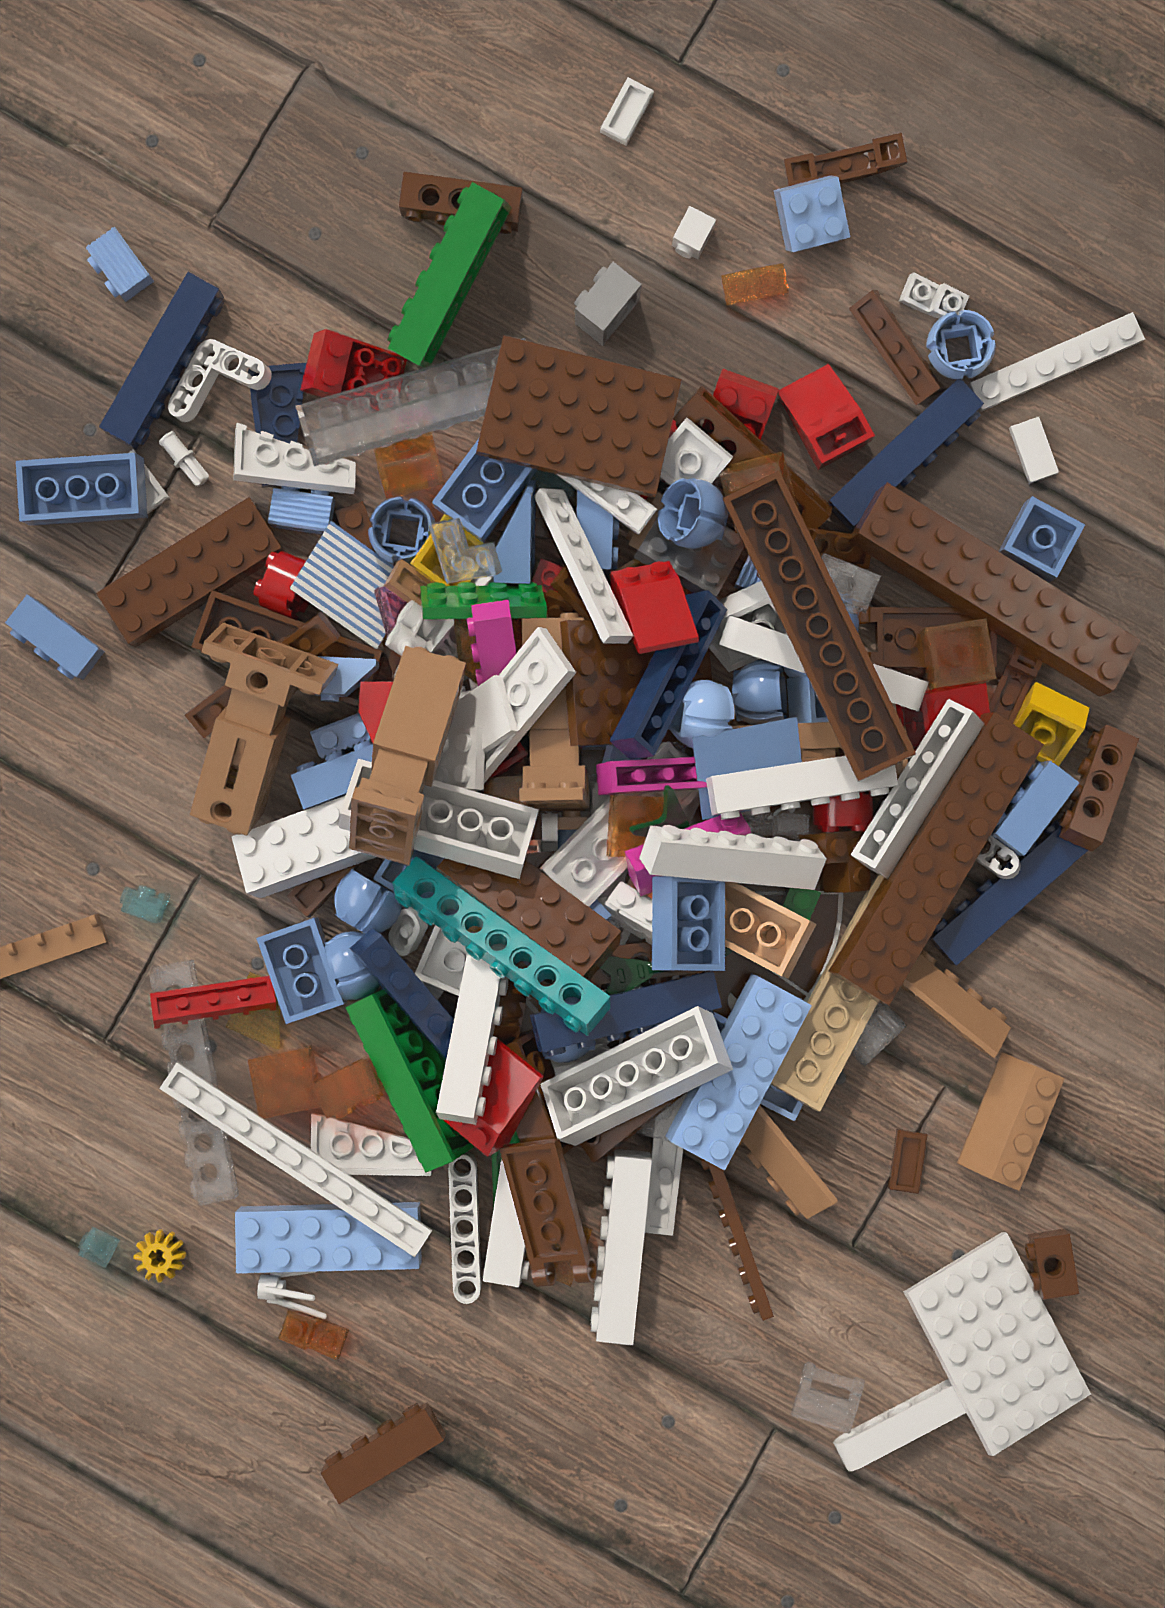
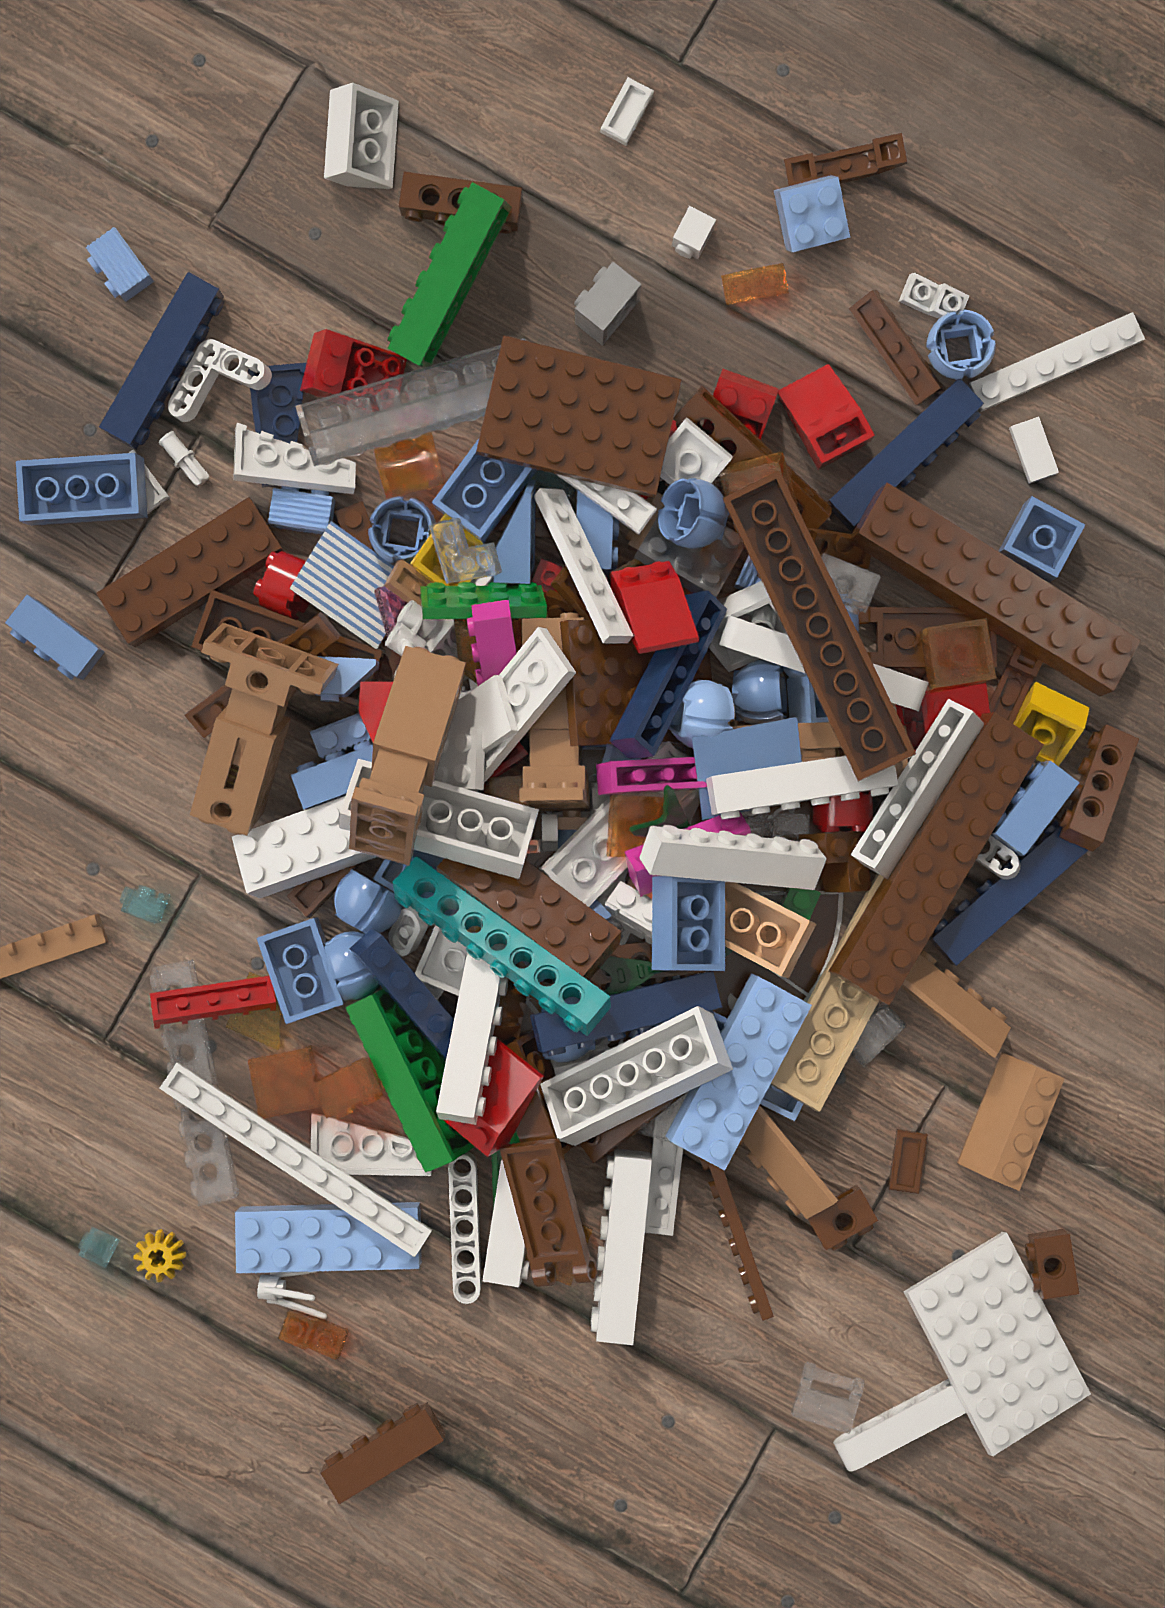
none -> white slope [324,83,399,189]
none -> reddish brown brick [808,1184,878,1251]

